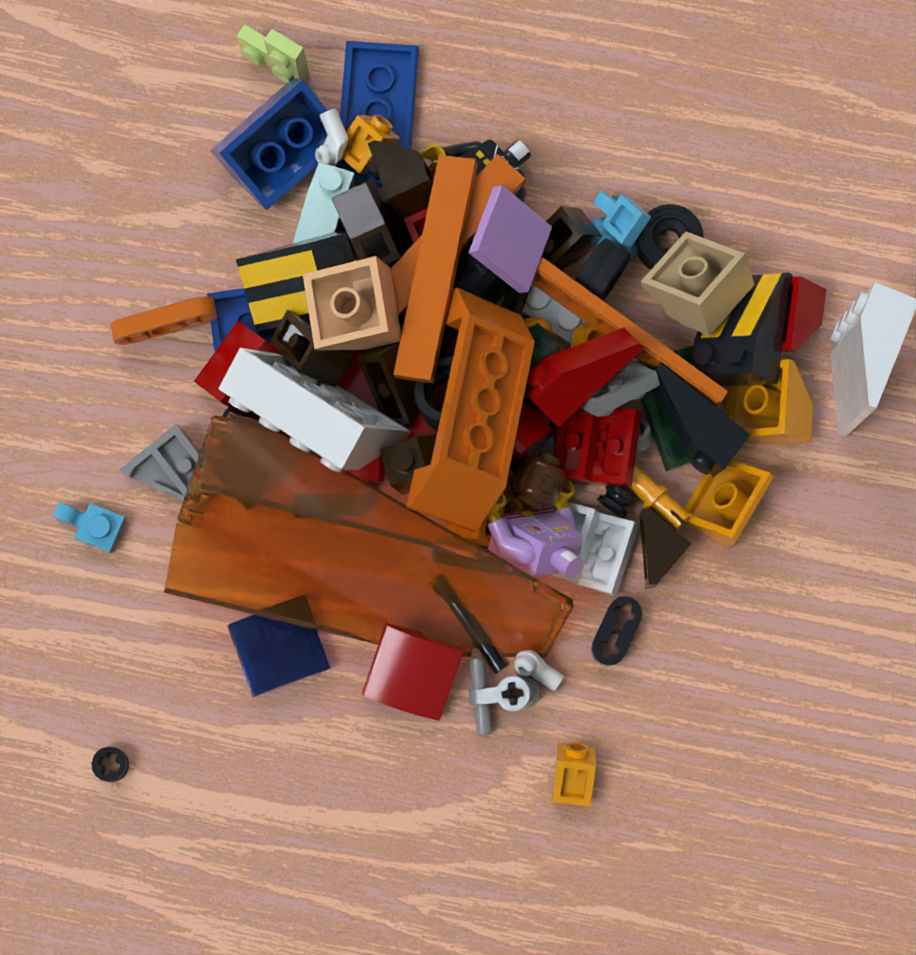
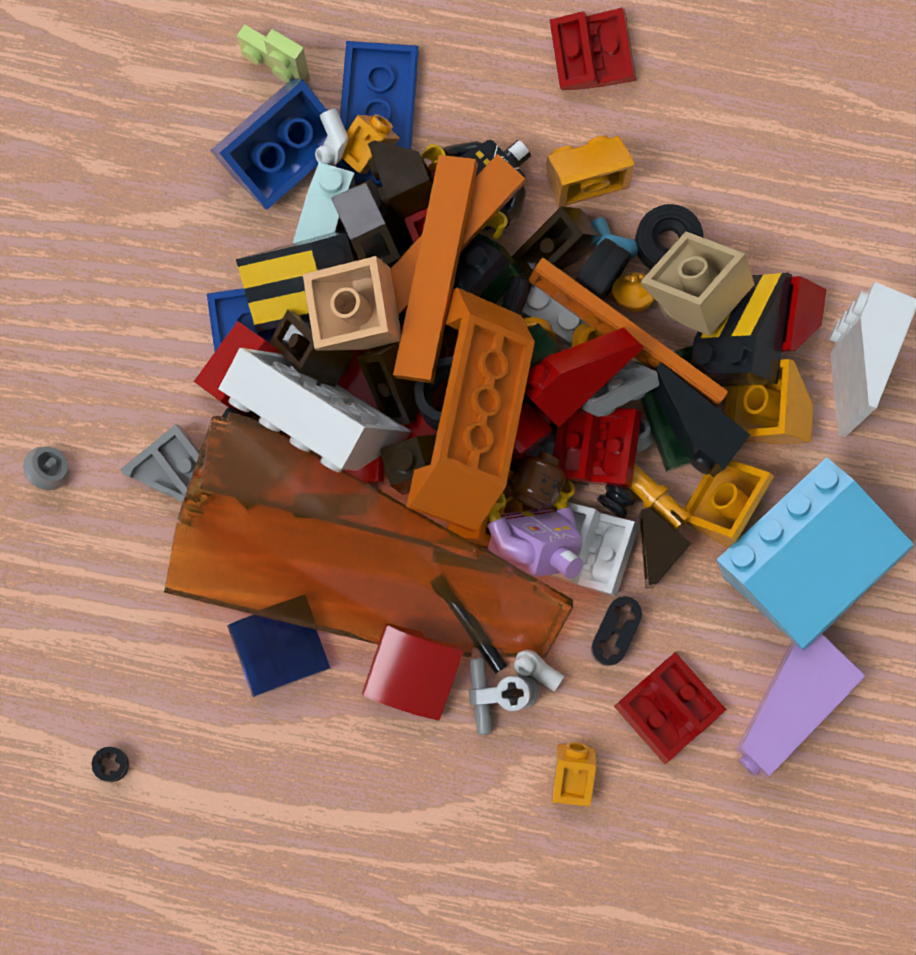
medium azure plate [53,502,126,553] -> none
orange beam [110,296,218,345] -> none
lavender tile [468,185,552,293] -> none
medium azure plate [593,190,651,248] -> none
none -> light grey hat [23,447,69,490]
none -> light orange slope [546,135,635,208]
none -> red slope [549,7,636,90]
none -> light orange hat [611,272,655,312]
none -> red slope [614,652,727,764]
none -> medium azure slope [716,457,914,651]
none -> lavender slope [736,634,866,777]

